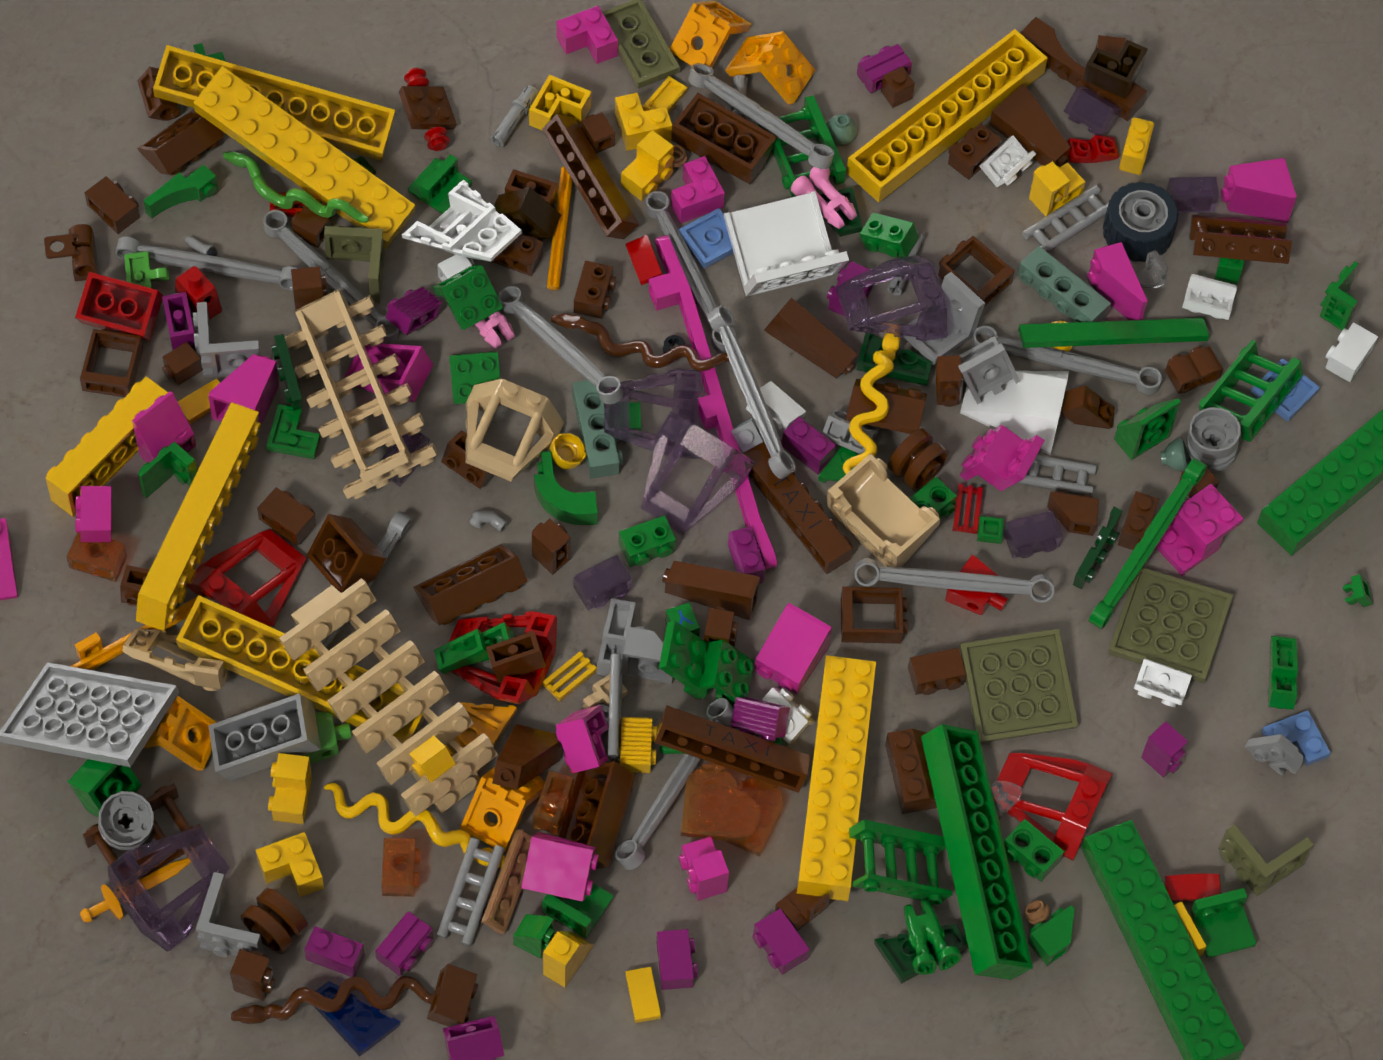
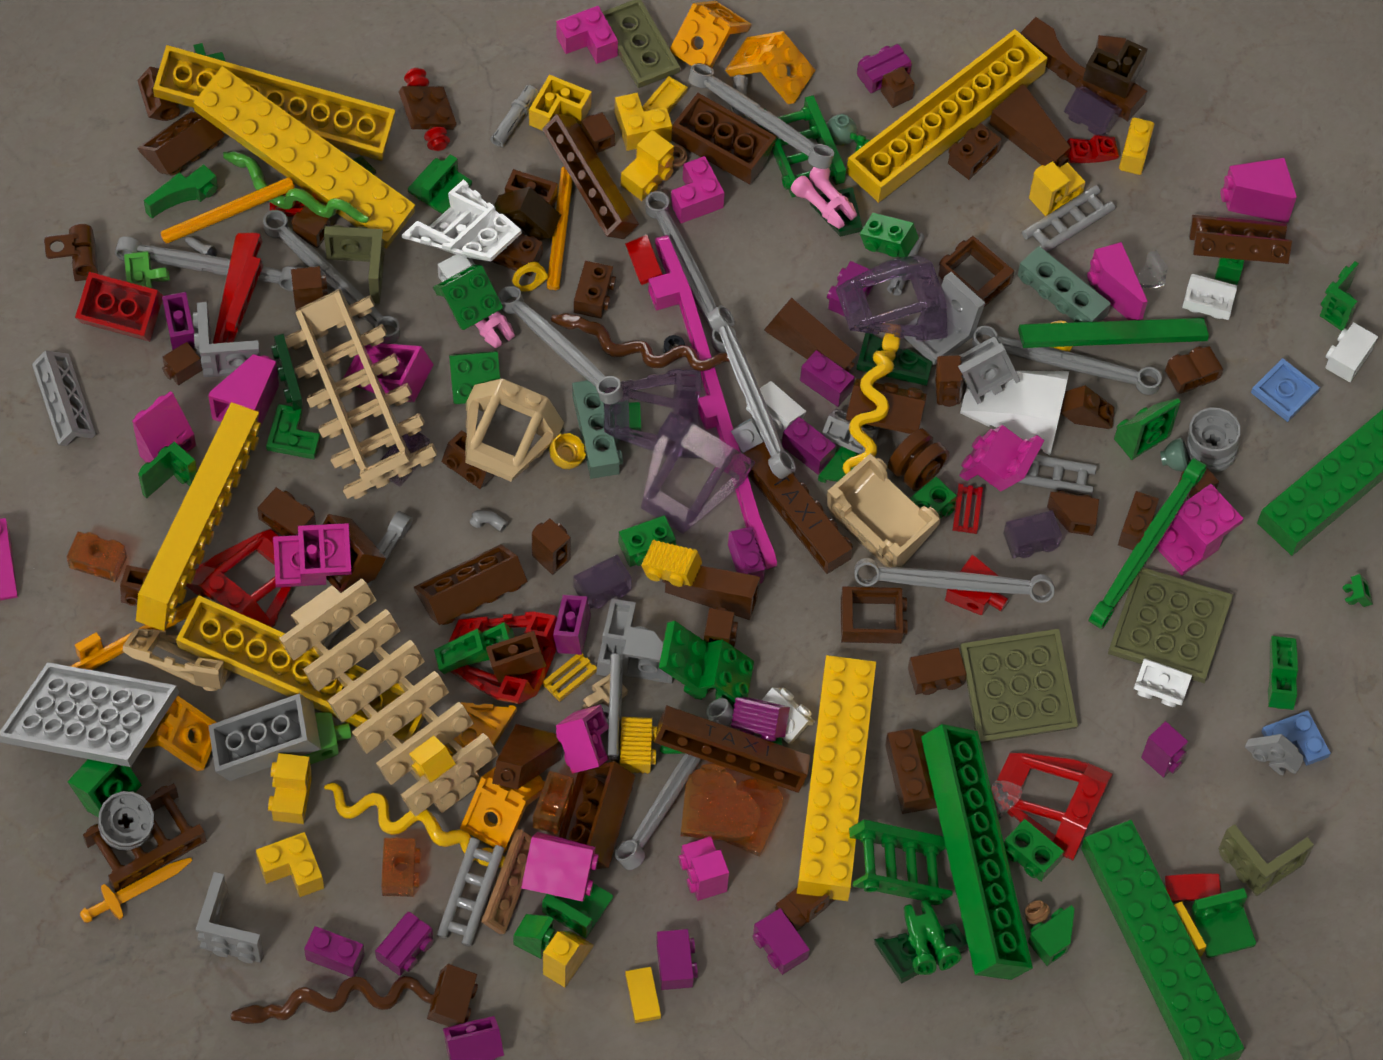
yellow brick [45,377,168,517] -> none
dark pink brick [75,486,112,542] -> none
reddish brown window [80,329,143,397] -> none
reddish brown brick [84,176,140,234] -> none
clear purple windscreen [107,826,230,952] -> none
red torso [175,266,222,319] -> none
yellow tile [178,378,220,424] -> none
reddish brown brick [230,949,275,1001] -> none
reddish brown wheel [240,888,308,954] -> none
clear blue wing [315,981,401,1057] -> none
magenta brick [385,286,442,336] -> none
green arch [534,451,598,525] -> none
green brick [665,602,700,637] -> none
medium blue plate [679,208,734,268] -> none
white bracket [723,191,849,297] -> none
dark pink slope [754,602,832,694] -> none
green tile [977,516,1004,544] -> none
white bracket [979,135,1036,187] -> none
dark green wing [1073,506,1122,590] -> none
black wheel [1103,182,1179,262] -> none
clear purple brick [1166,177,1219,212] -> none
green fence [1199,340,1303,442] -> none
none -> light grey fence [32,350,96,446]
none -> light orange axle [161,177,295,243]
none -> red wedge [213,233,263,344]
none -> dark pink bracket [273,523,351,587]
none -> yellow piece [512,262,548,291]
none -> magenta brick [553,595,591,655]
none -> yellow brick [641,540,702,587]
none -> magenta brick [800,350,855,407]
none -> green plant [850,132,870,153]

